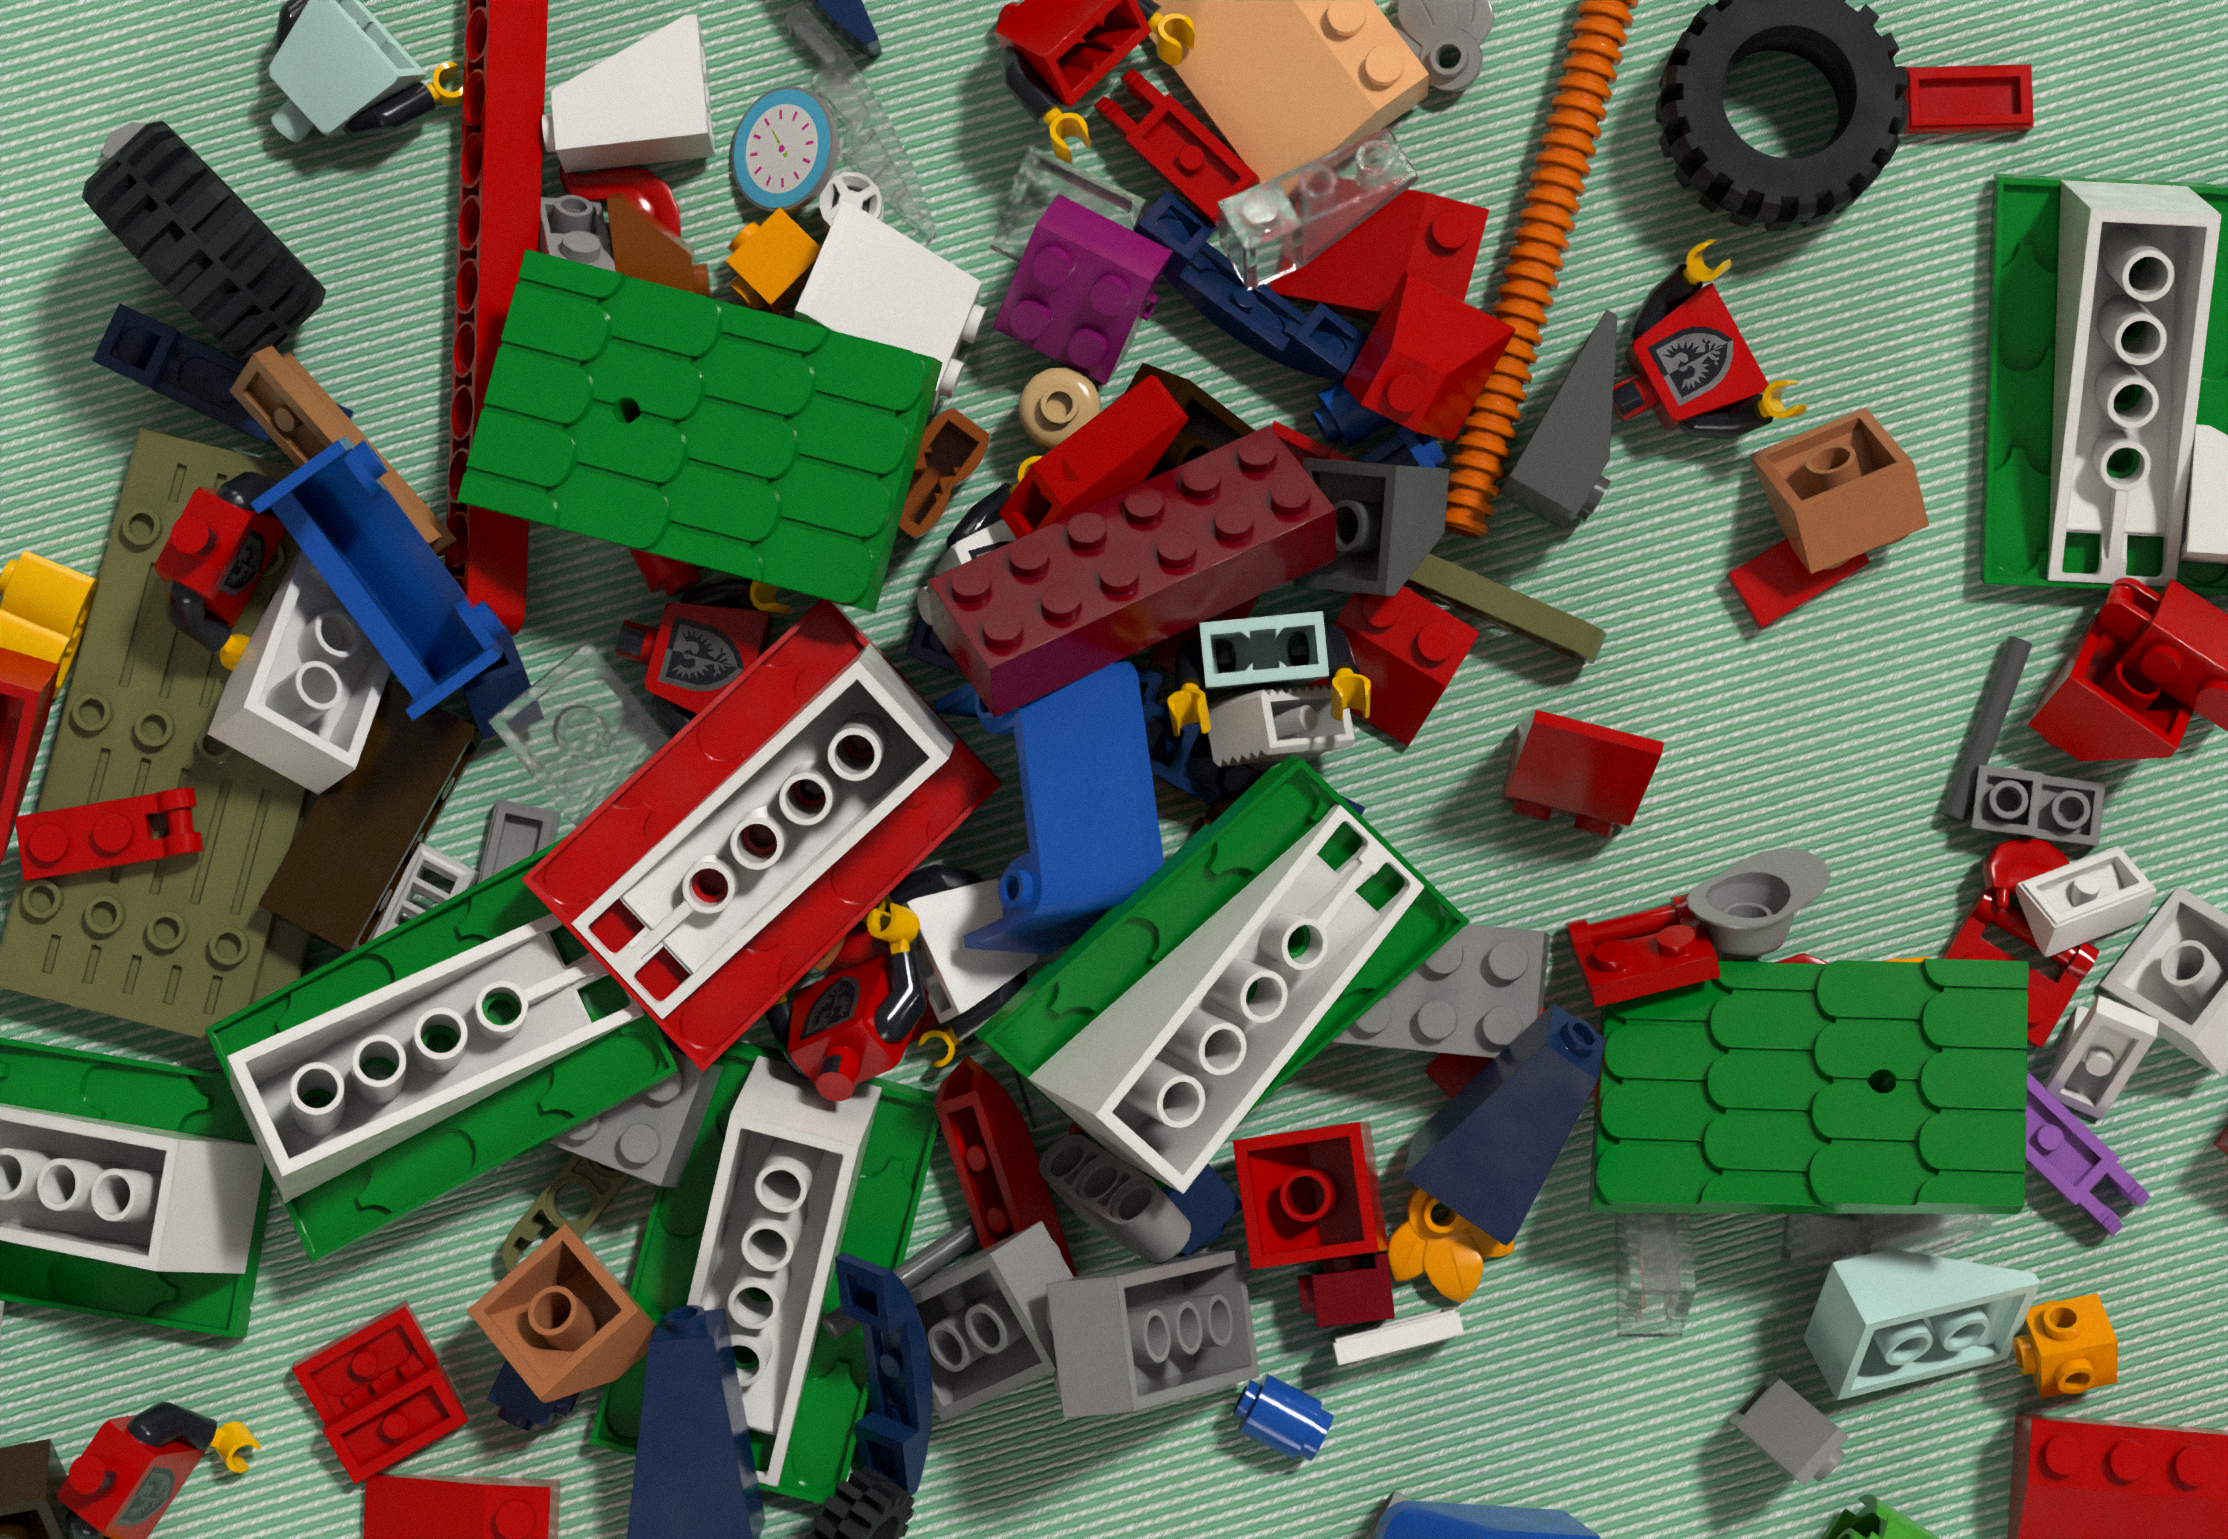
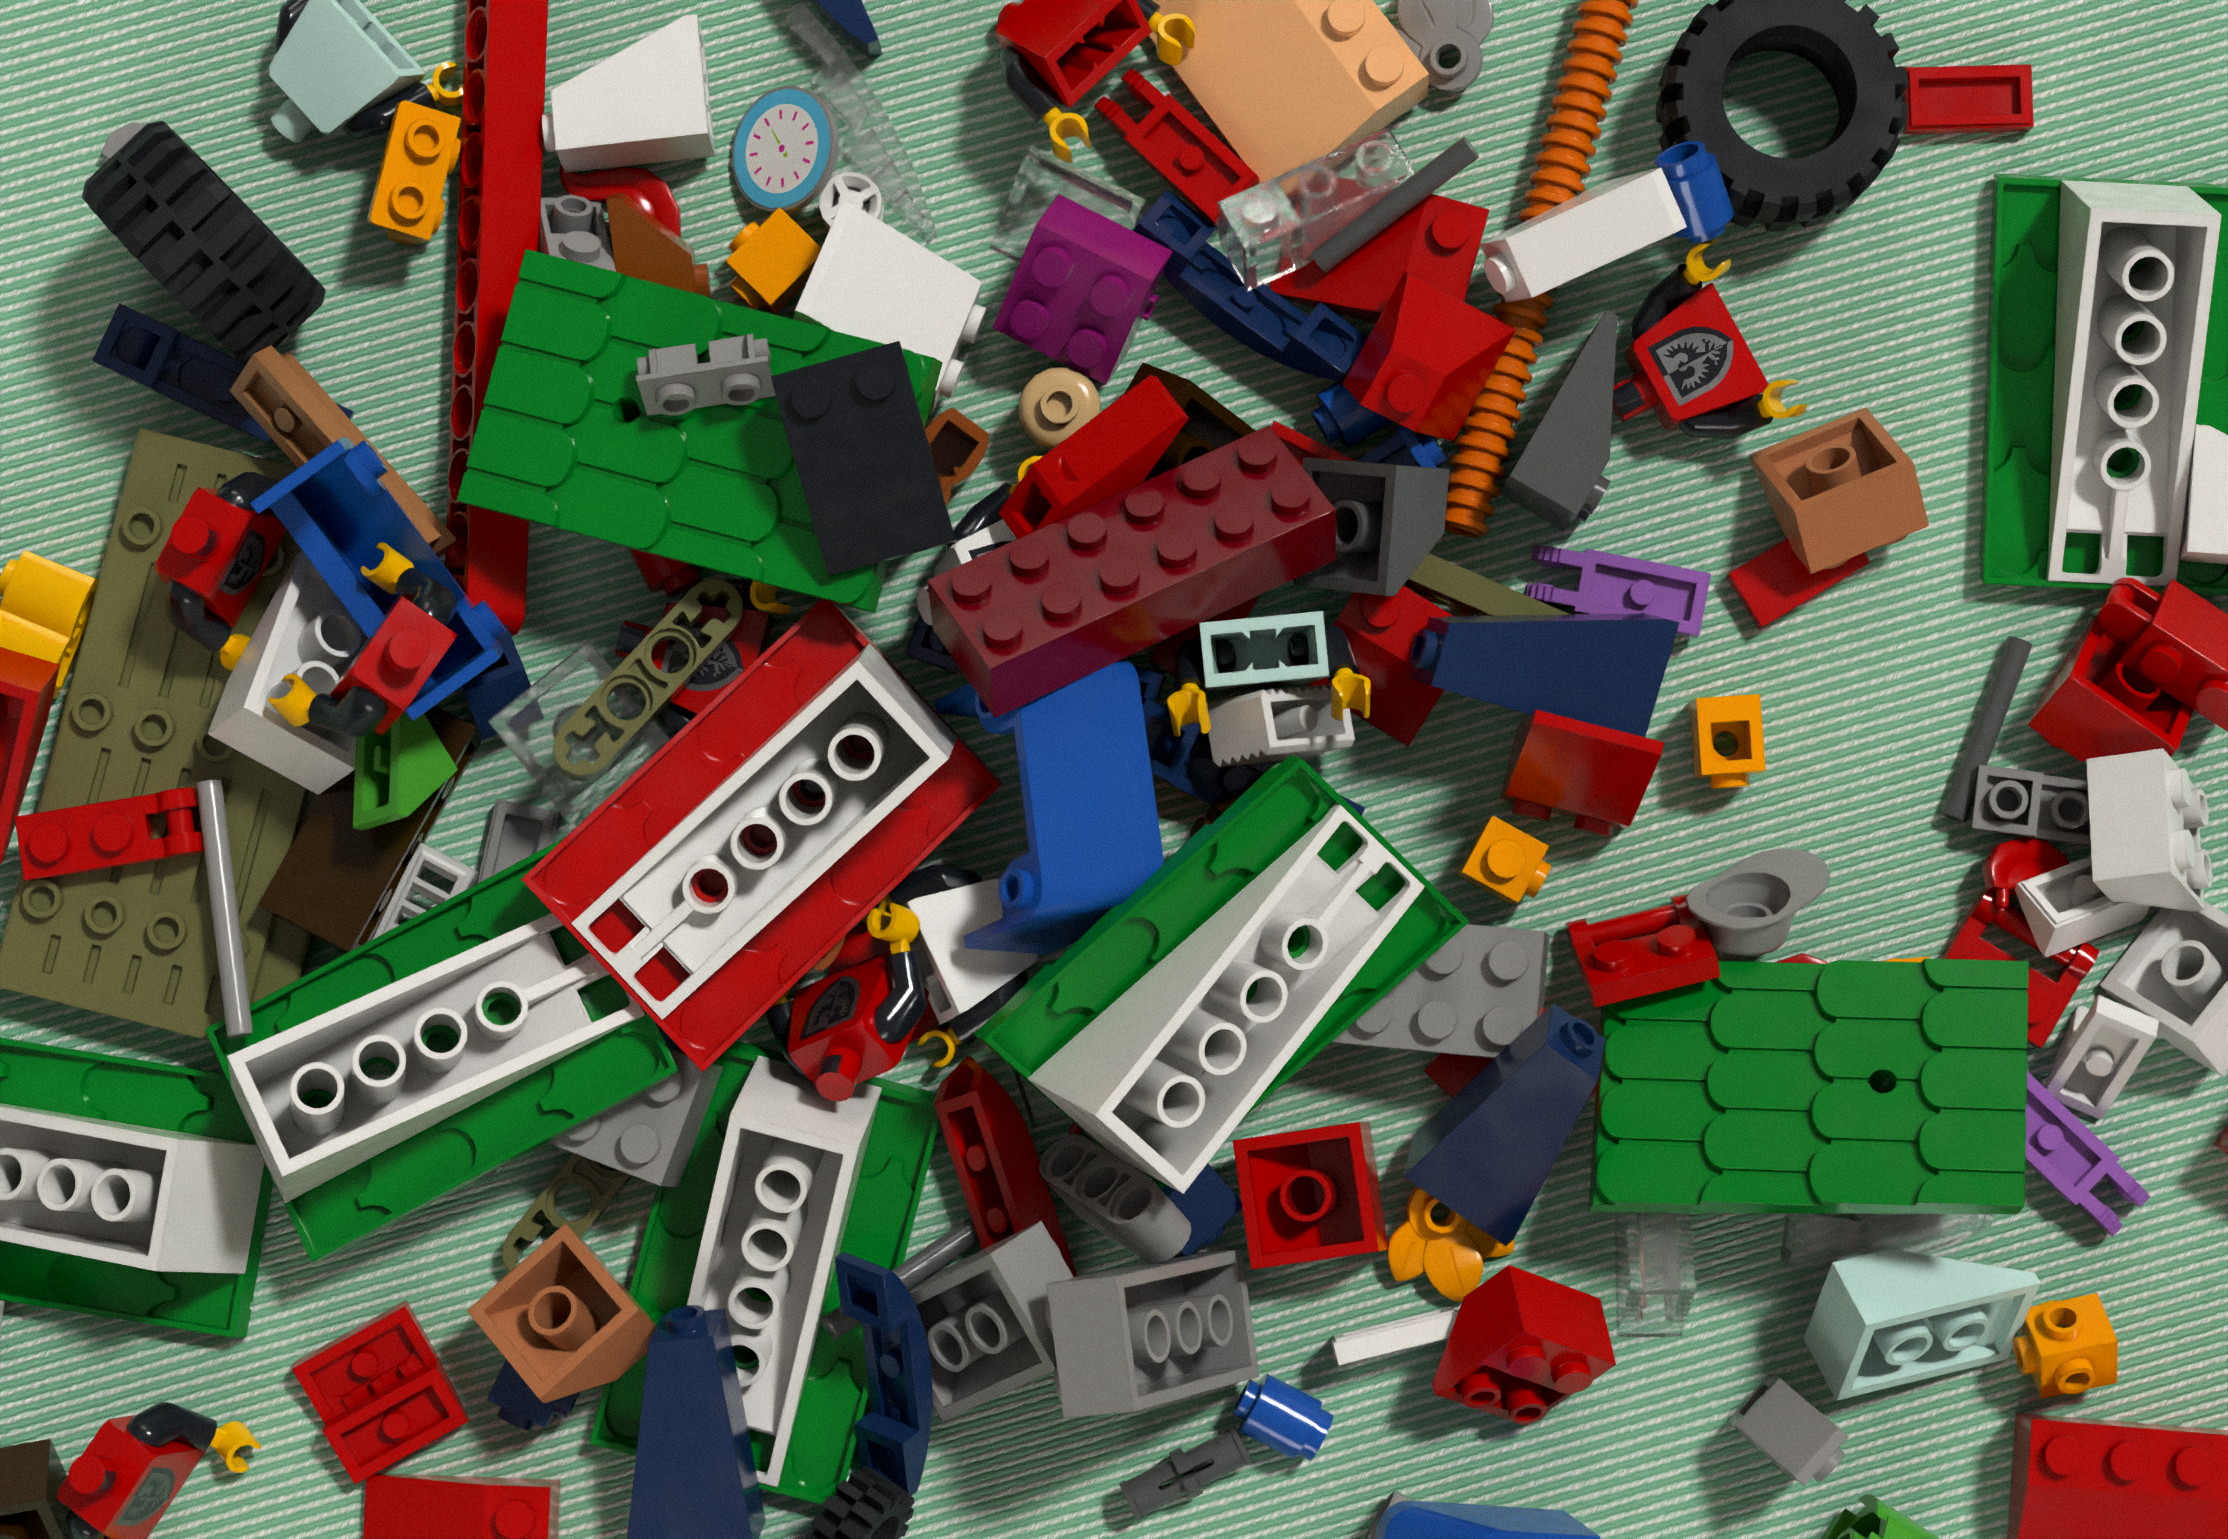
dark red brick [1297,1251,1395,1327] -> none
none -> light grey bar [196,780,253,1038]
none -> torso [268,542,457,737]
none -> bright green slope [353,711,458,831]
none -> light orange bracket [367,100,461,246]
none -> olive beam [553,578,743,782]
none -> light grey hinge [636,333,776,416]
none -> black slope [771,341,956,577]
none -> dark grey pin [1119,1426,1253,1520]
none -> dark grey bar [1311,137,1479,273]
none -> dark blue slope [1410,613,1679,737]
none -> red slope [1432,1265,1616,1426]
none -> light orange brick [1456,815,1552,905]
none -> white slope [1480,167,1687,303]
none -> medium lavender hinge [1524,545,1711,638]
none -> blue brick [1655,141,1734,243]
none -> light orange brick [1688,694,1766,789]
none -> white slope [2086,748,2212,911]

